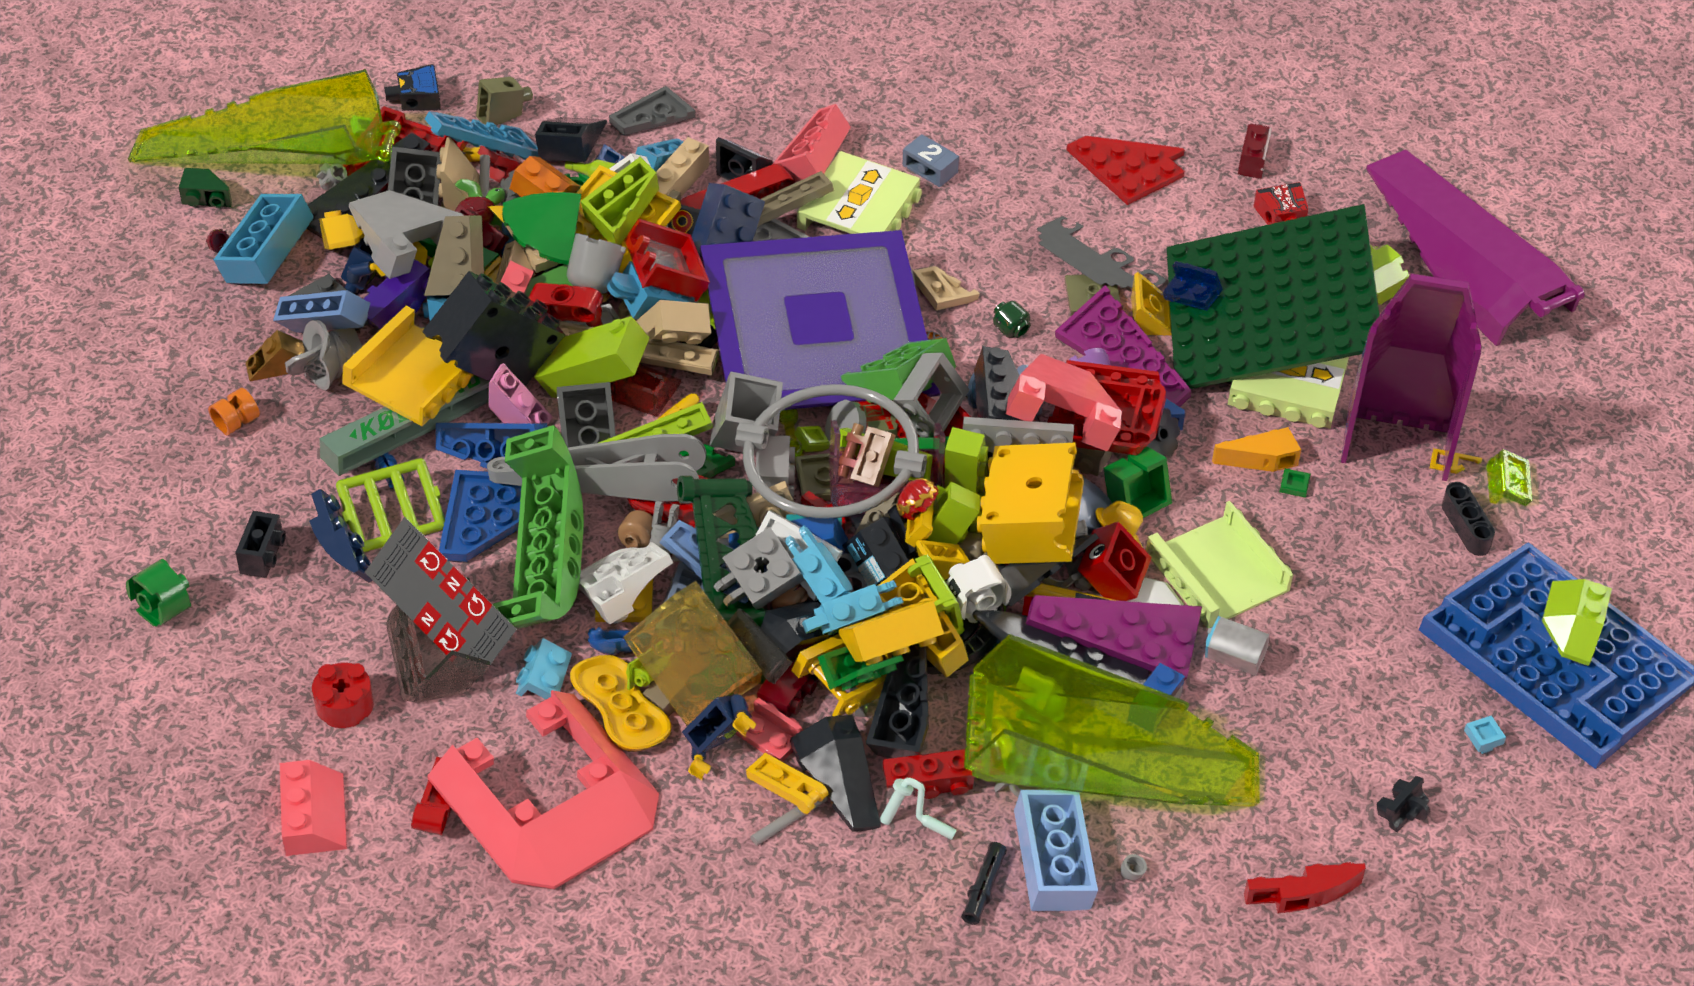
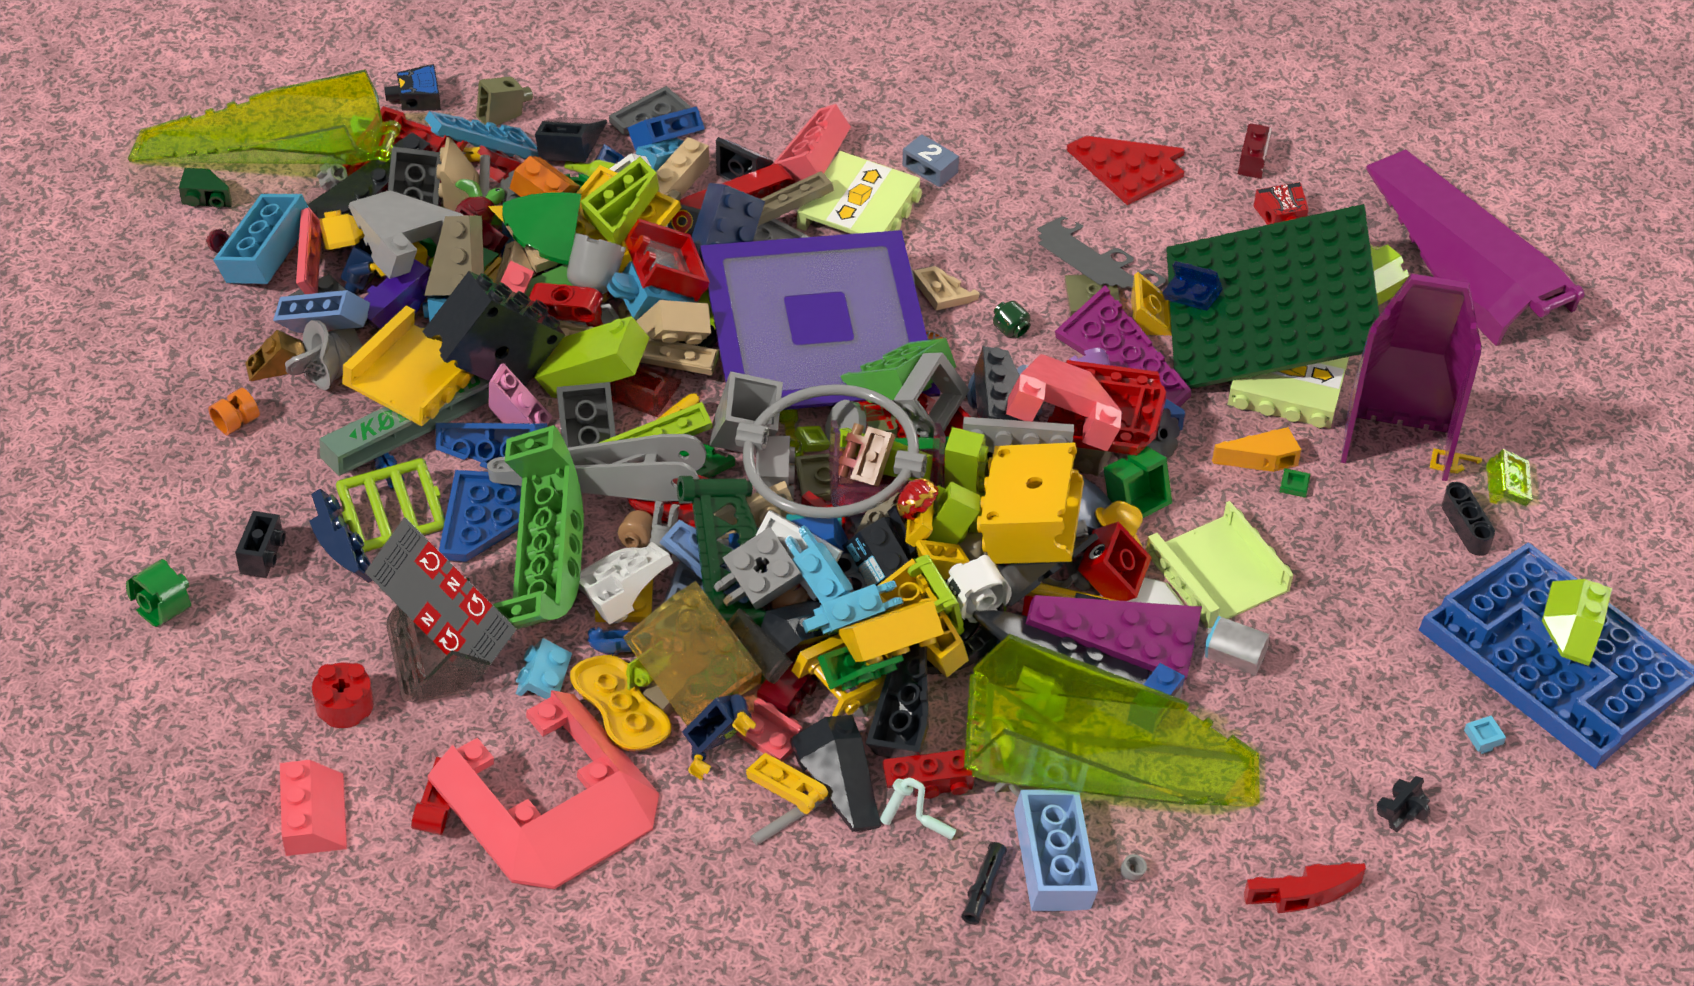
none -> coral tile [296,207,321,294]
none -> blue slope [627,106,705,151]

